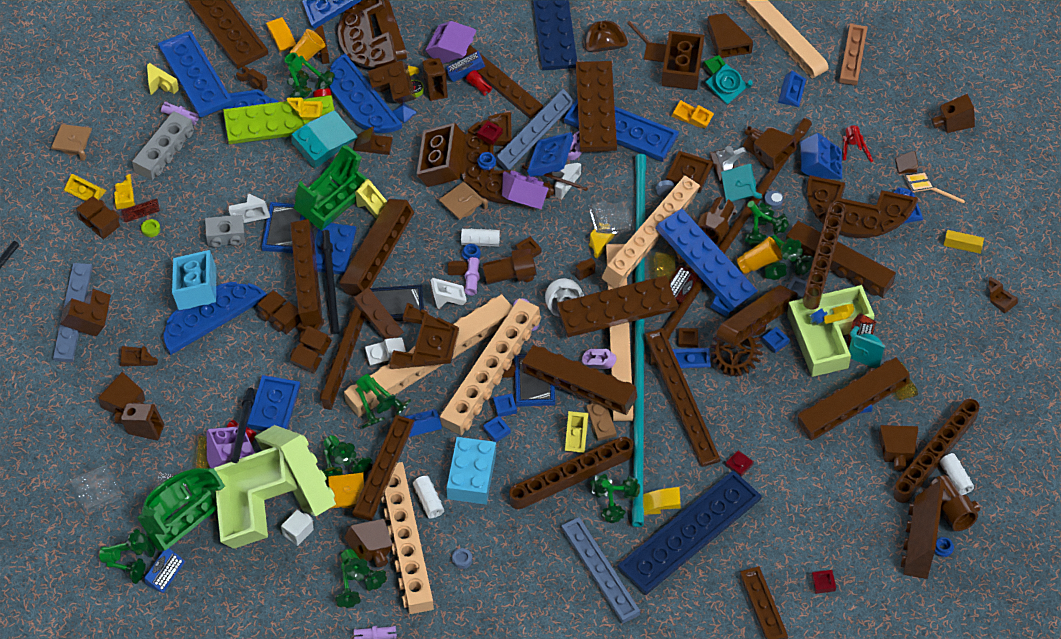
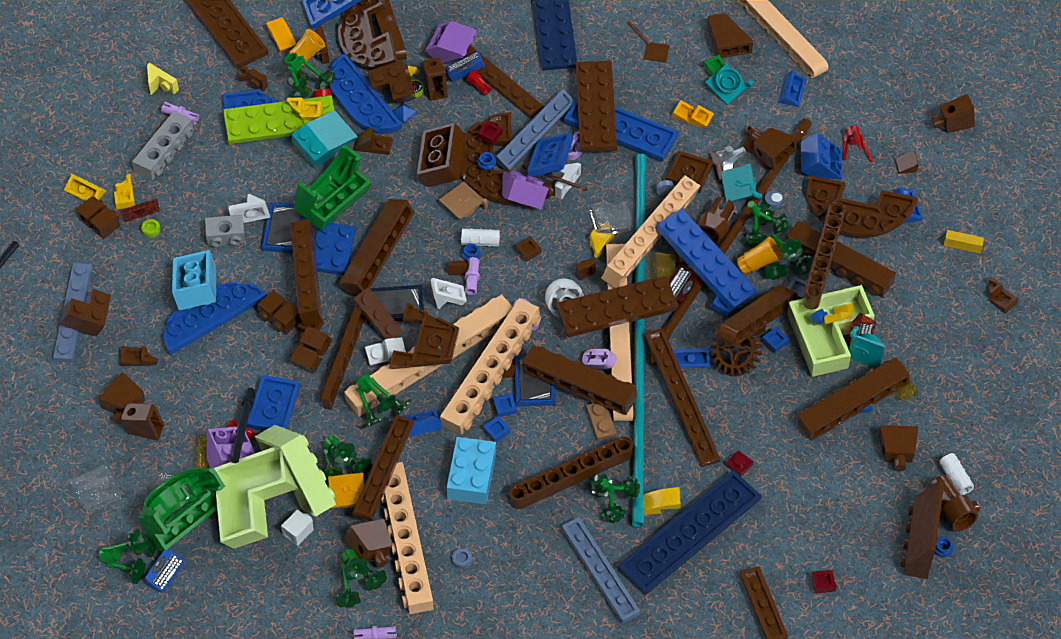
medium nougat hat [51,124,92,161] -> none
blue plate [158,31,233,118] -> none
black bar [321,230,339,334] -> none
light yellow slope [355,179,387,219] -> none
white axle [413,476,444,518] -> none
reddish brown piece [482,249,537,285] -> none
light yellow slope [565,411,588,453] -> none
reddish brown hat [586,20,628,52] -> none
reddish brown brick [662,31,705,90] -> none
reddish brown tile [679,328,698,348] -> none
nougat plate [839,24,868,85] -> none
reddish brown beam [893,399,980,503] -> none
piece [904,171,965,203] -> none

